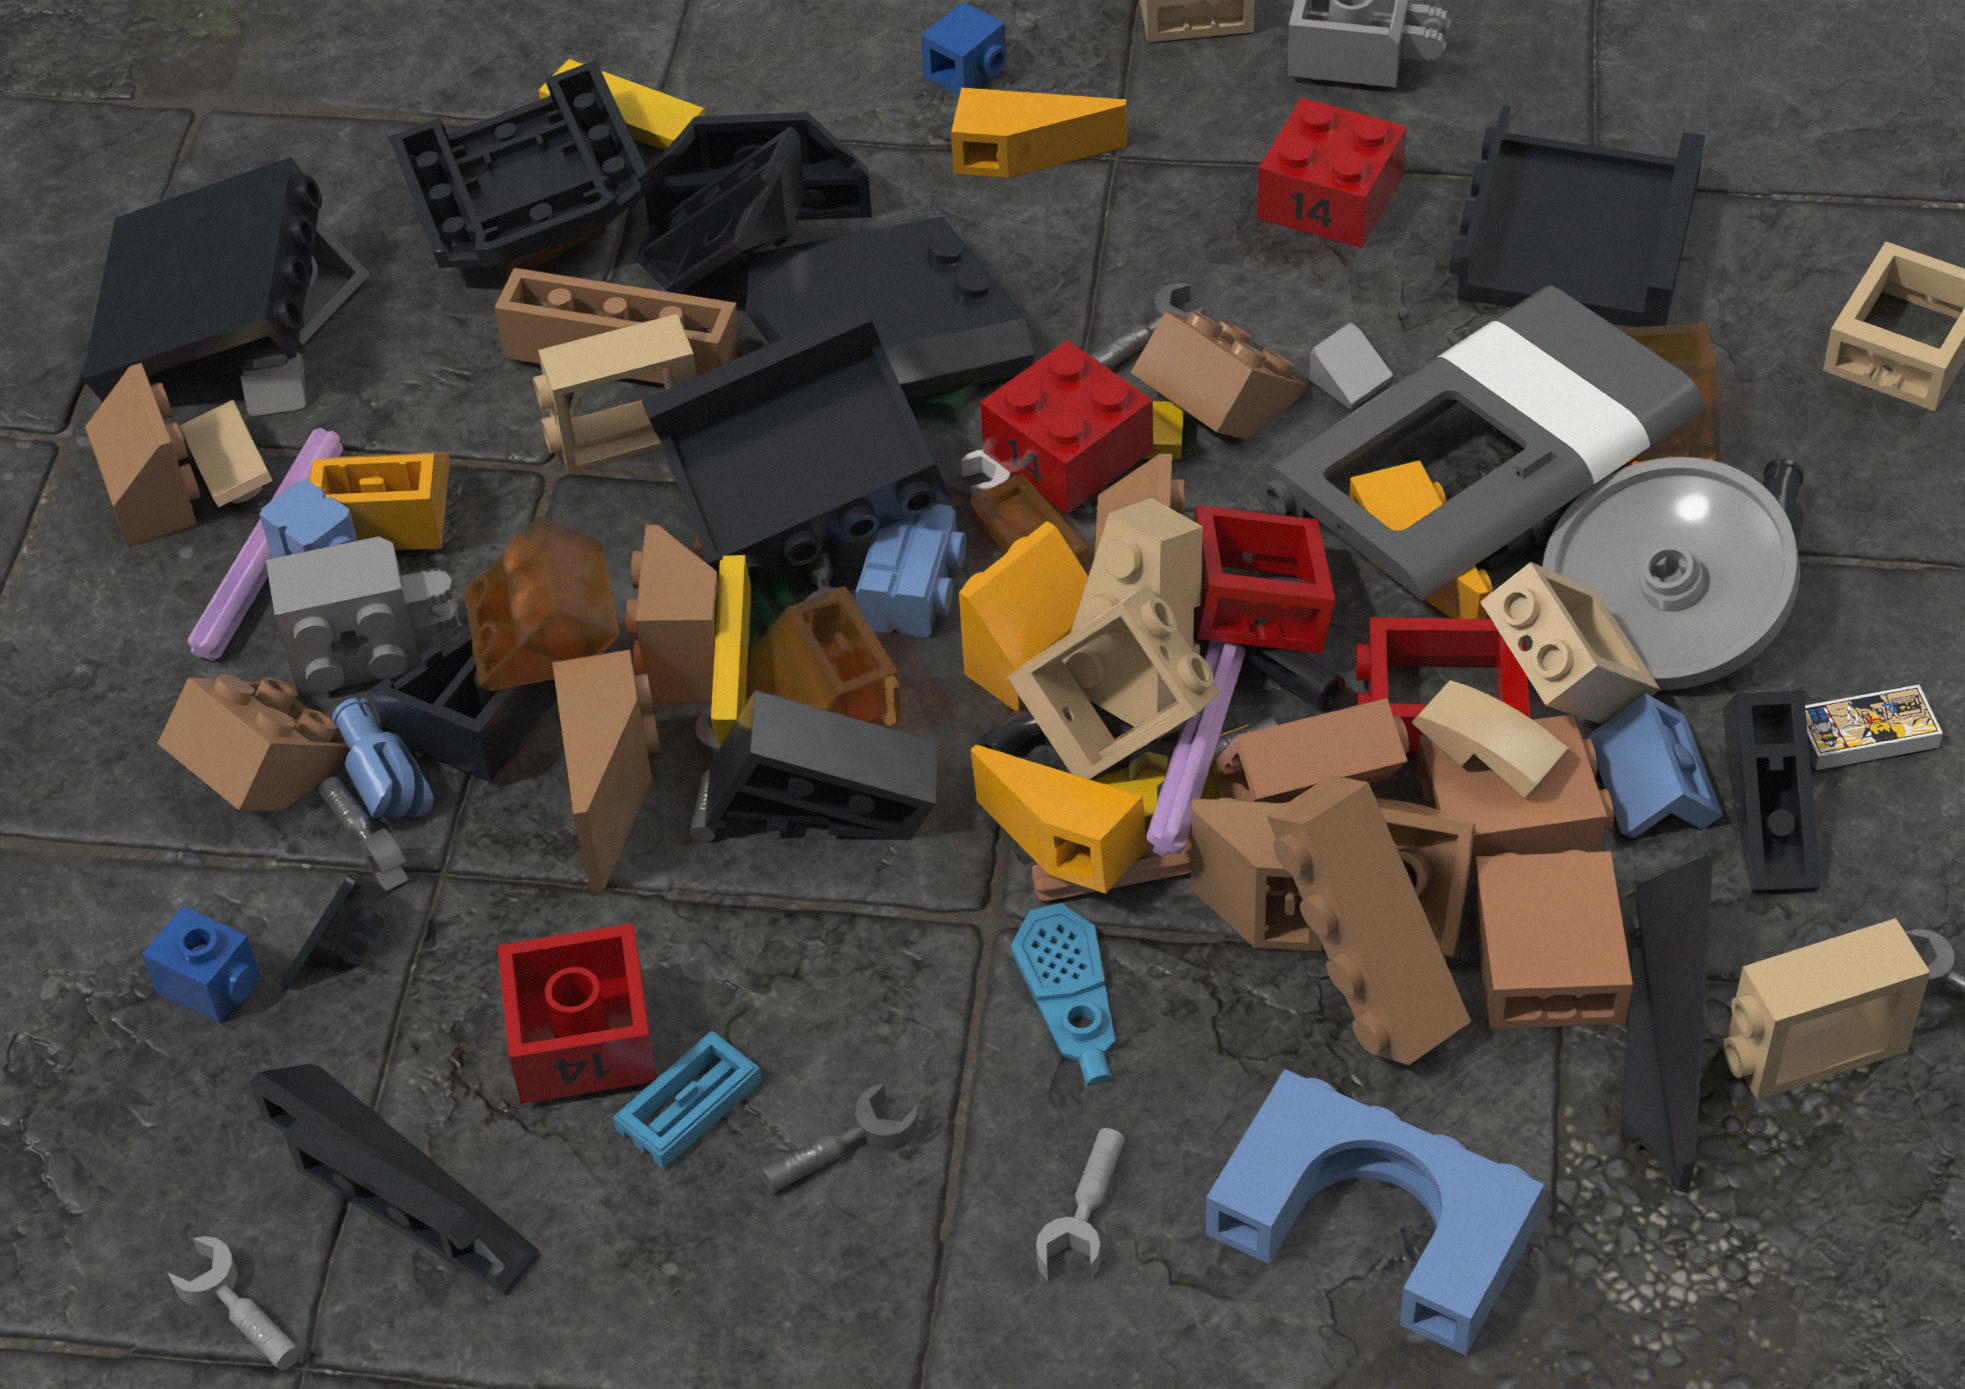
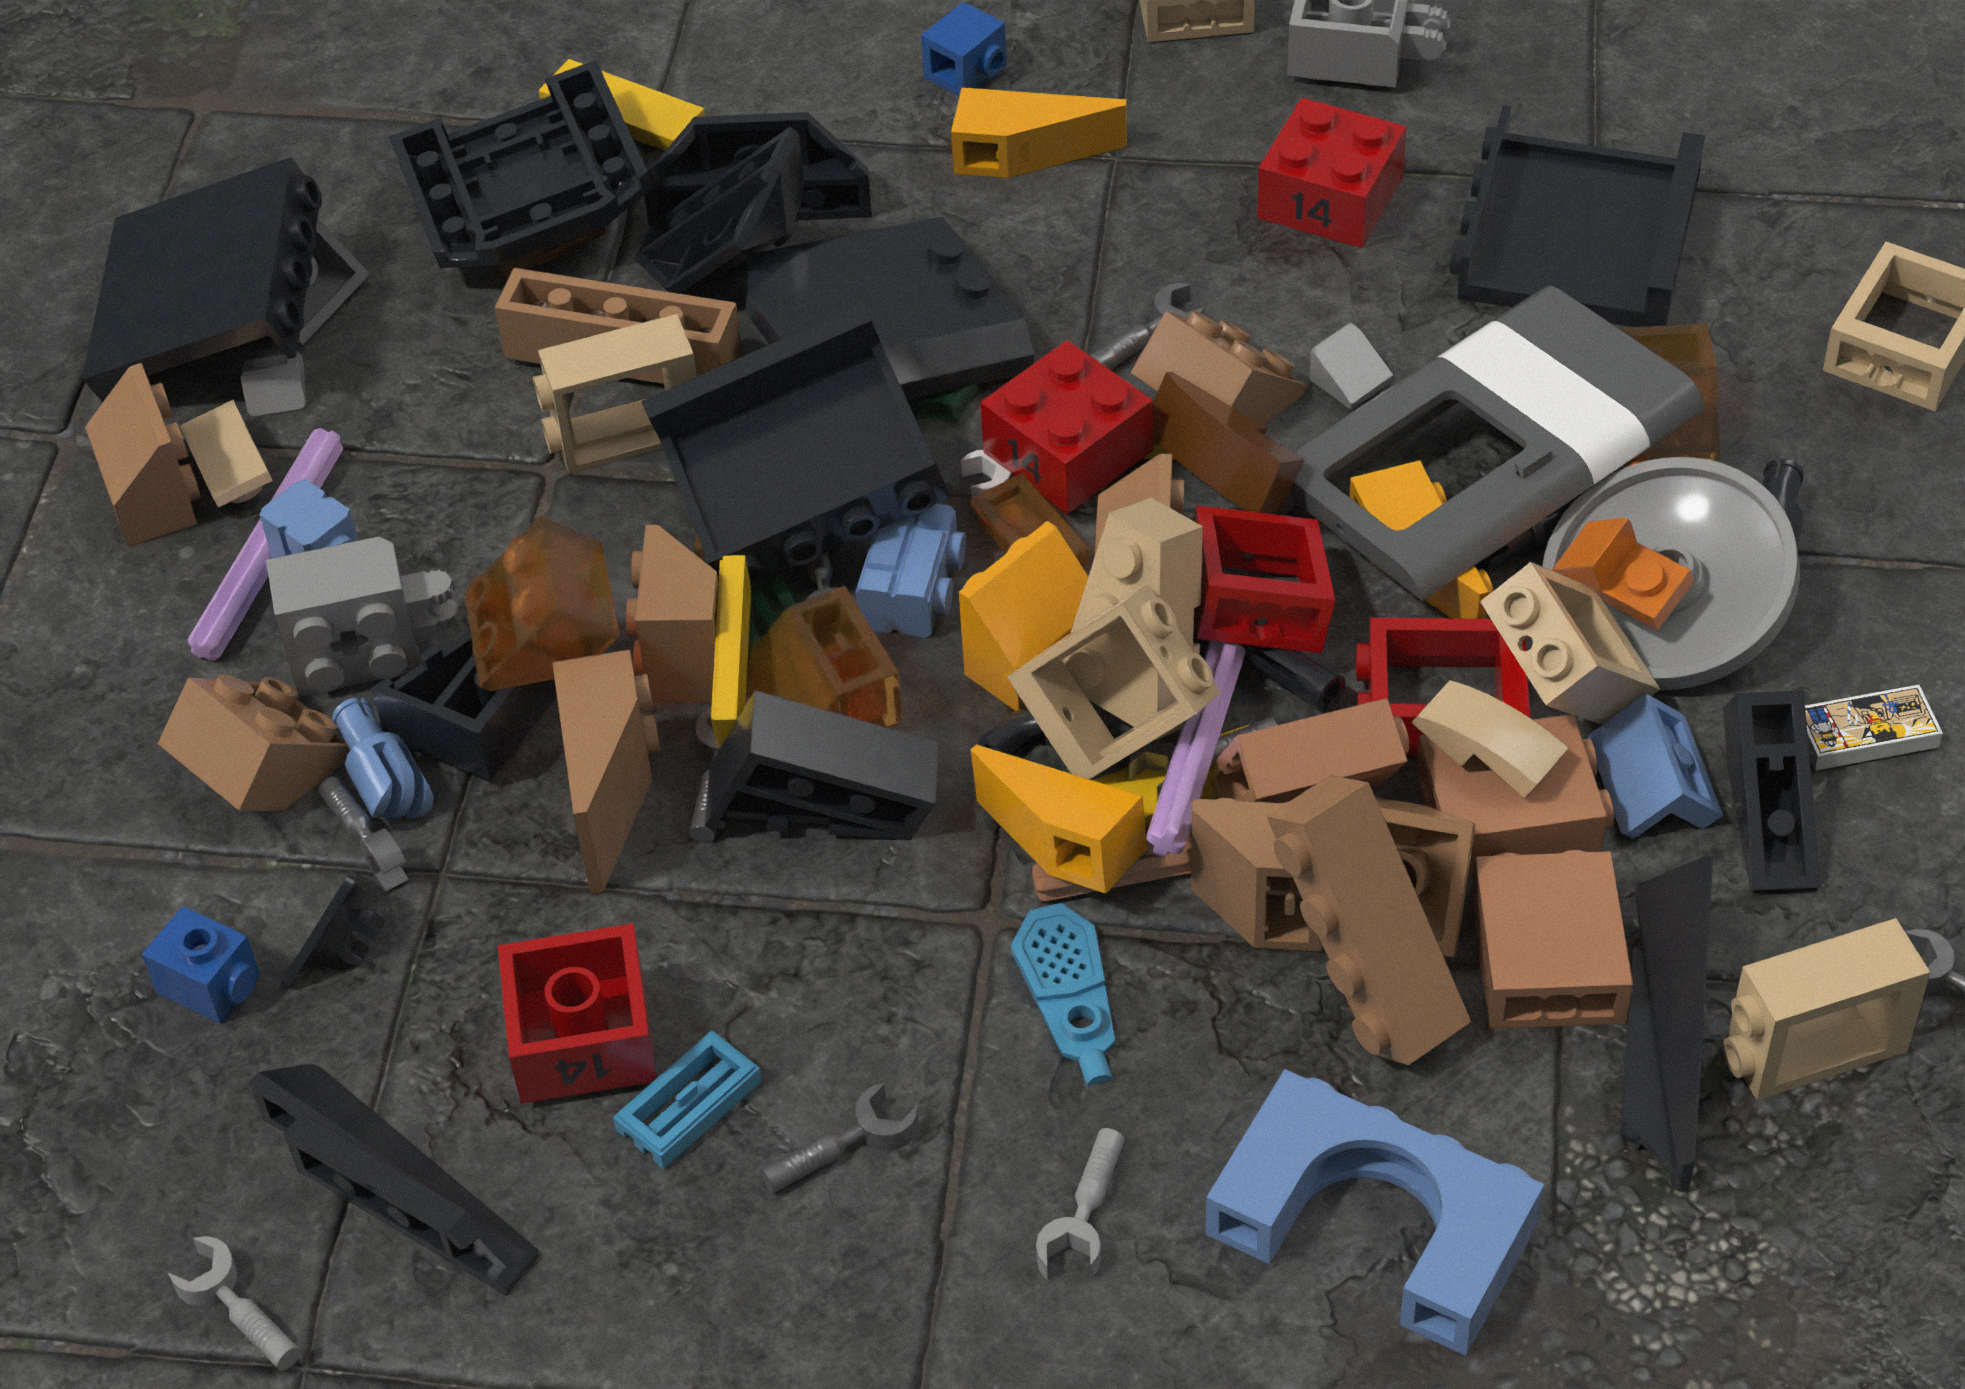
light orange slope [310,452,450,550] -> none
none -> reddish brown slope [1153,371,1305,514]
none -> orange slope [1552,517,1694,631]

